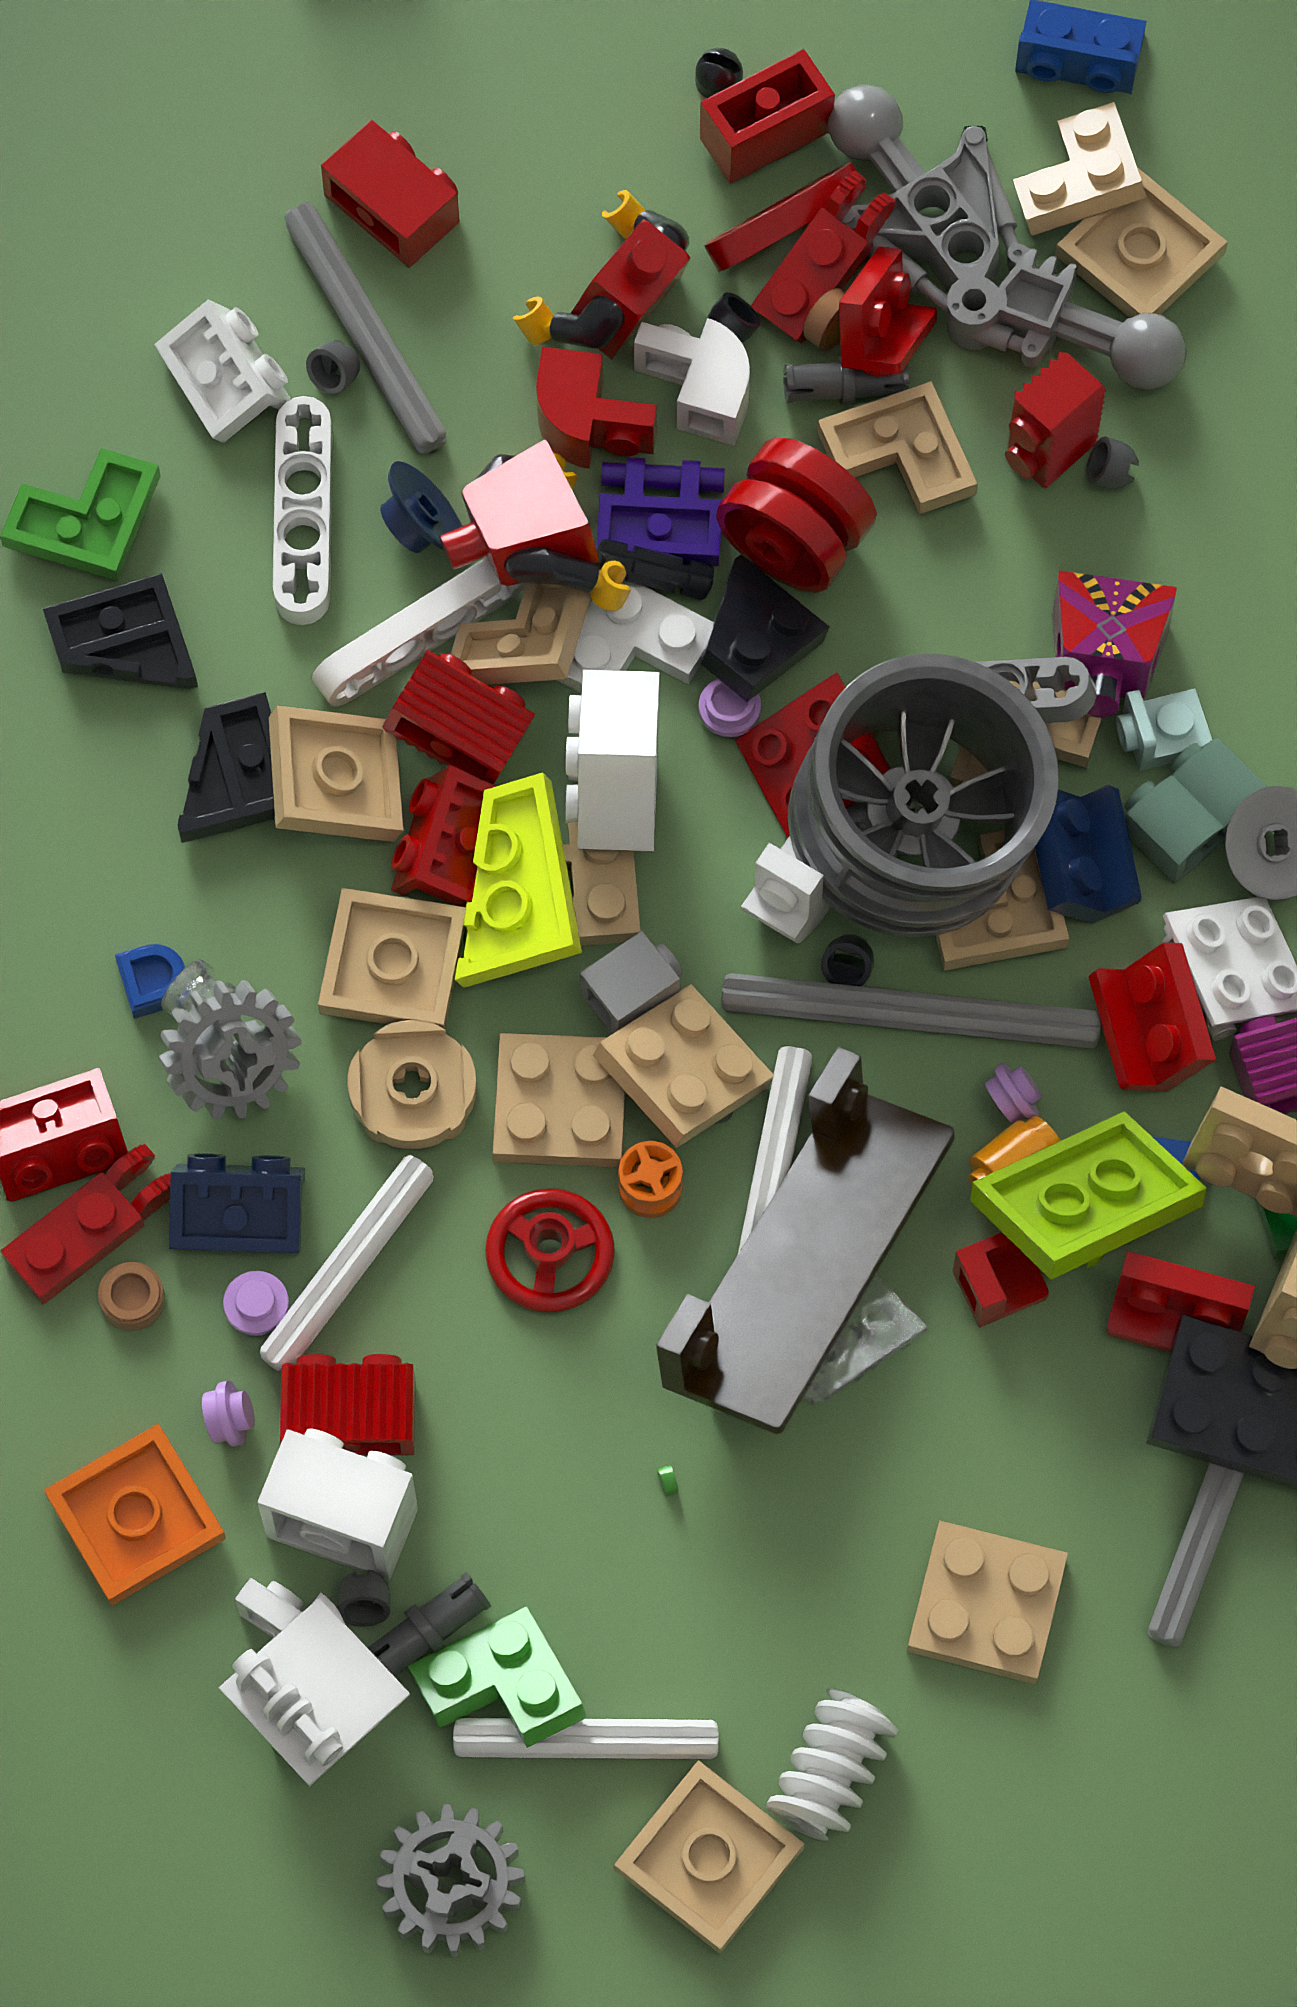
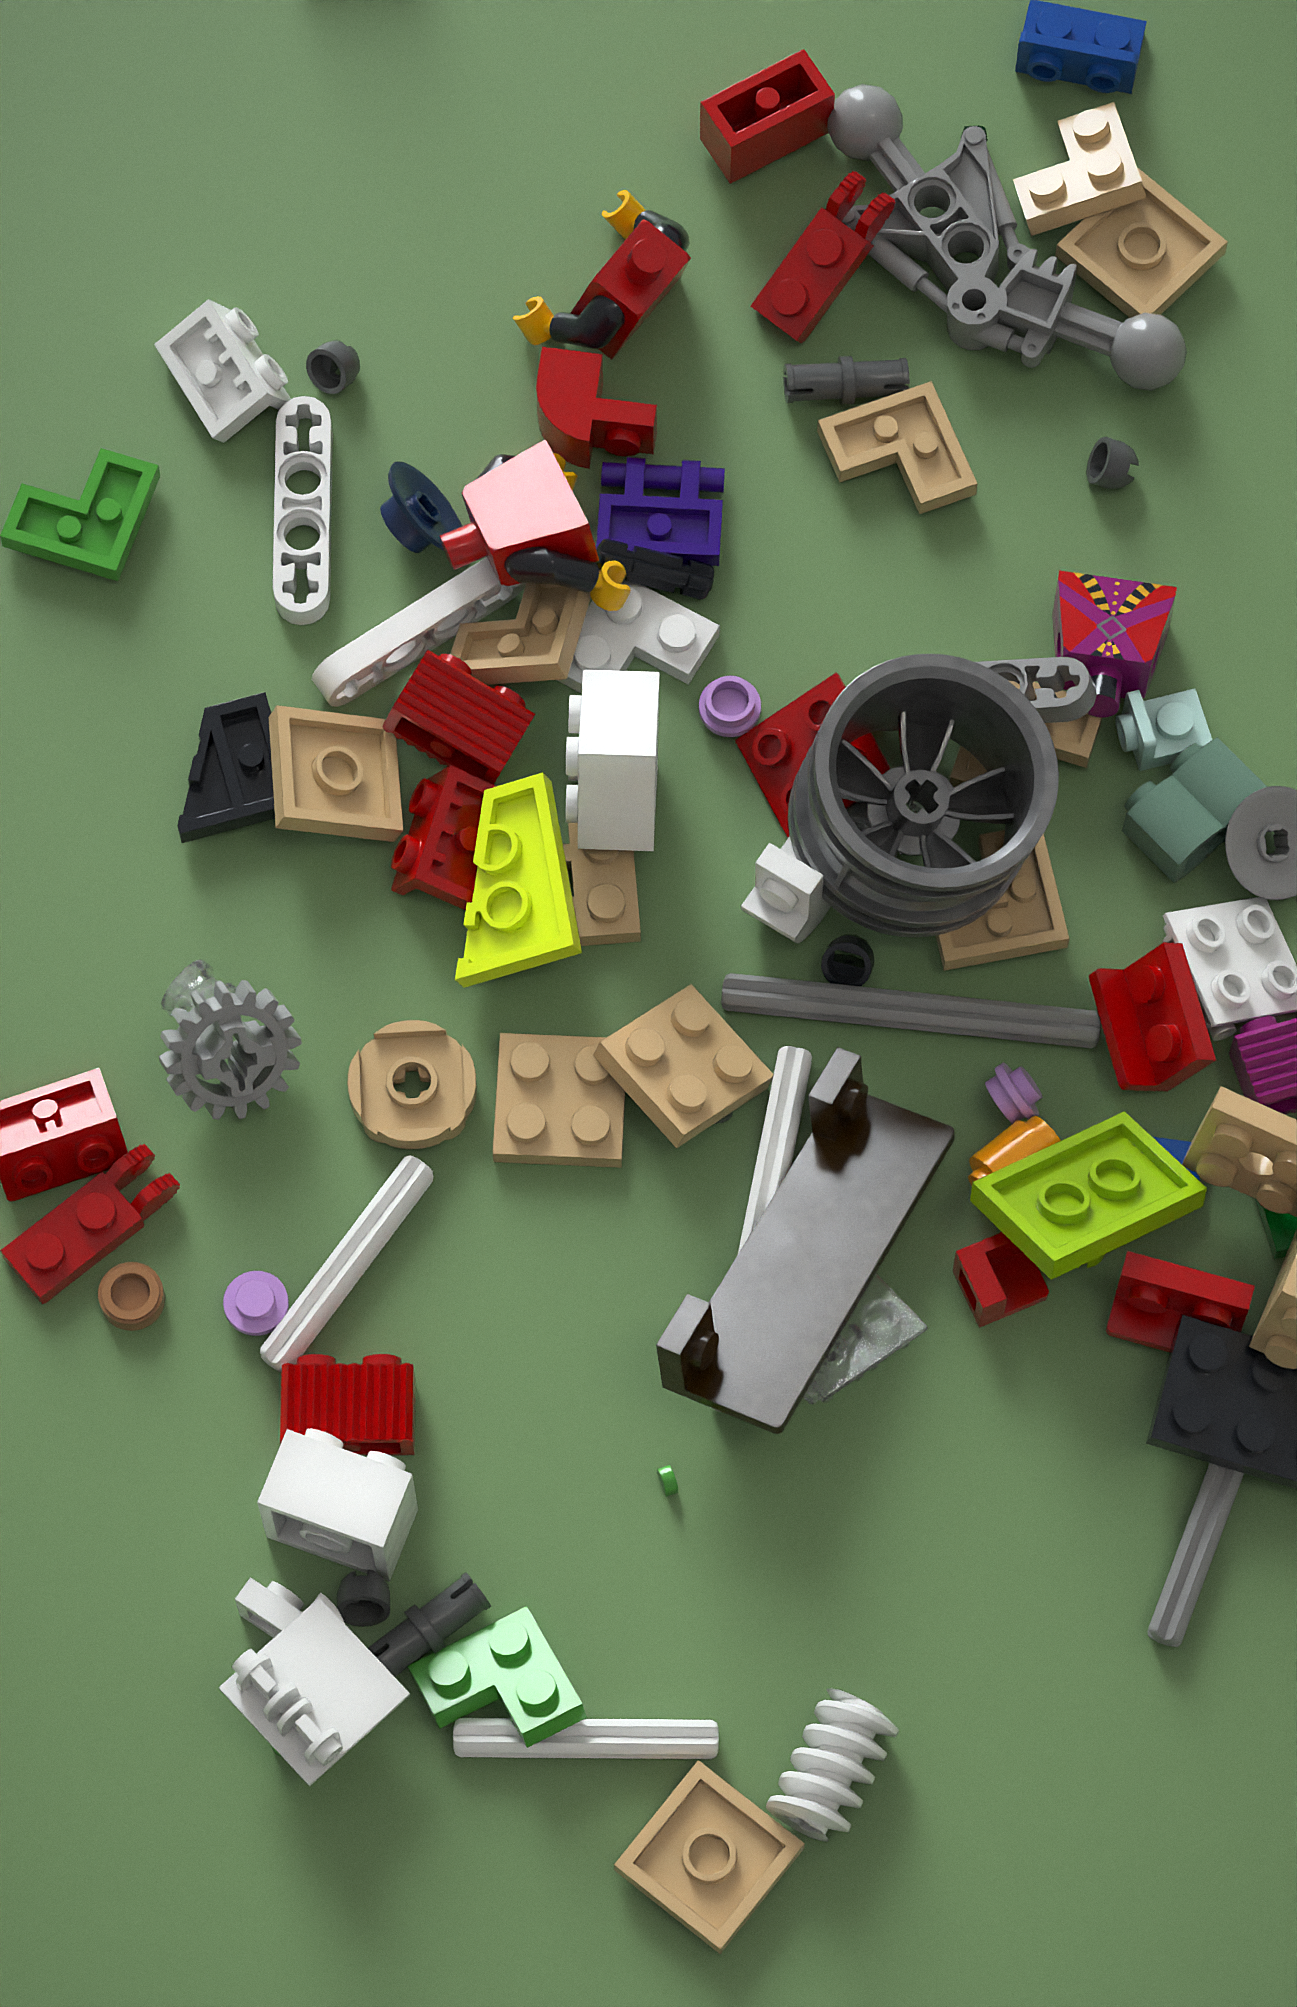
black wing [43,573,198,689] -> none
orange plate [44,1423,226,1606] -> none
blue tile [115,944,187,1019] -> none
dark blue bracket [169,1153,305,1253] -> none
lavender plate [202,1380,255,1447] -> none
light grey axle [285,202,447,454] -> none
tan plate [318,888,466,1029] -> none
red brick [321,119,460,268] -> none
light grey gear [376,1804,525,1957] -> none
red piece [485,1188,615,1313] -> none
light grey brick [580,931,683,1034] -> none
orange wheel [618,1140,683,1218] -> none
white brick [634,318,750,446] -> none
black hinge [695,47,743,98] -> none
black wing [701,554,830,702] -> none
red beam [704,161,866,272] -> none
black hinge [707,292,761,343] -> none
red wheel [716,437,877,593] -> none
medium nougat tile [803,288,846,351] -> none
red bracket [839,246,937,377] -> none
tan plate [907,1520,1068,1685] -> none
red brick [1005,352,1106,488] -> none
dark blue bracket [1035,785,1142,924] -> none

